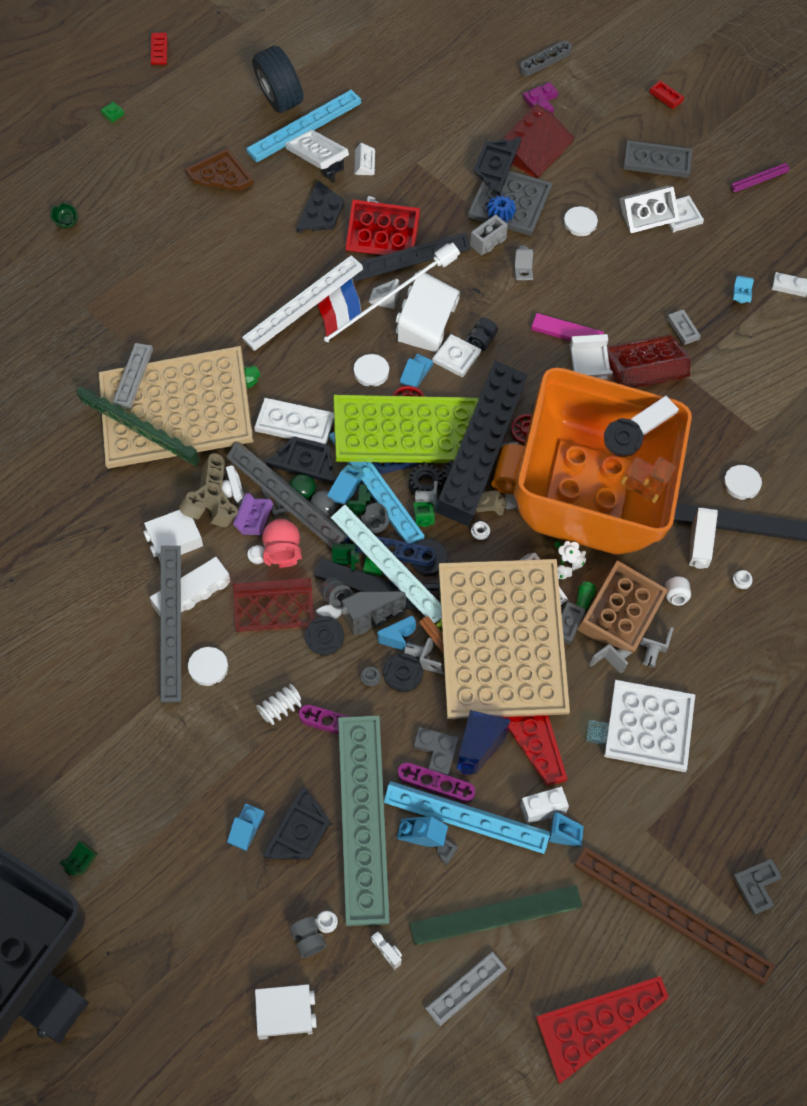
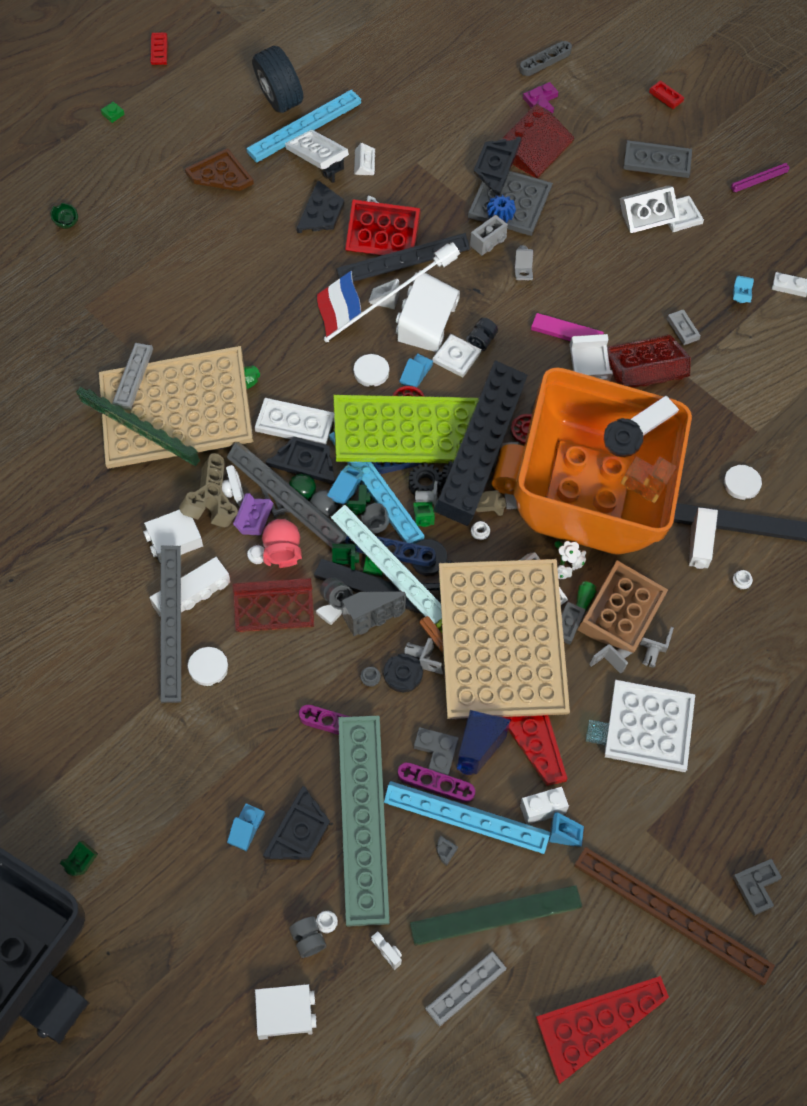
white plate [242,256,363,351] -> none
white piece [256,683,301,725] -> none
black tile [305,616,345,656] -> none
dark azure slope [377,616,416,651] -> none
dark azure slope [397,816,448,847] -> none
white tile [564,206,598,236] -> none
white head [665,576,691,606] -> none

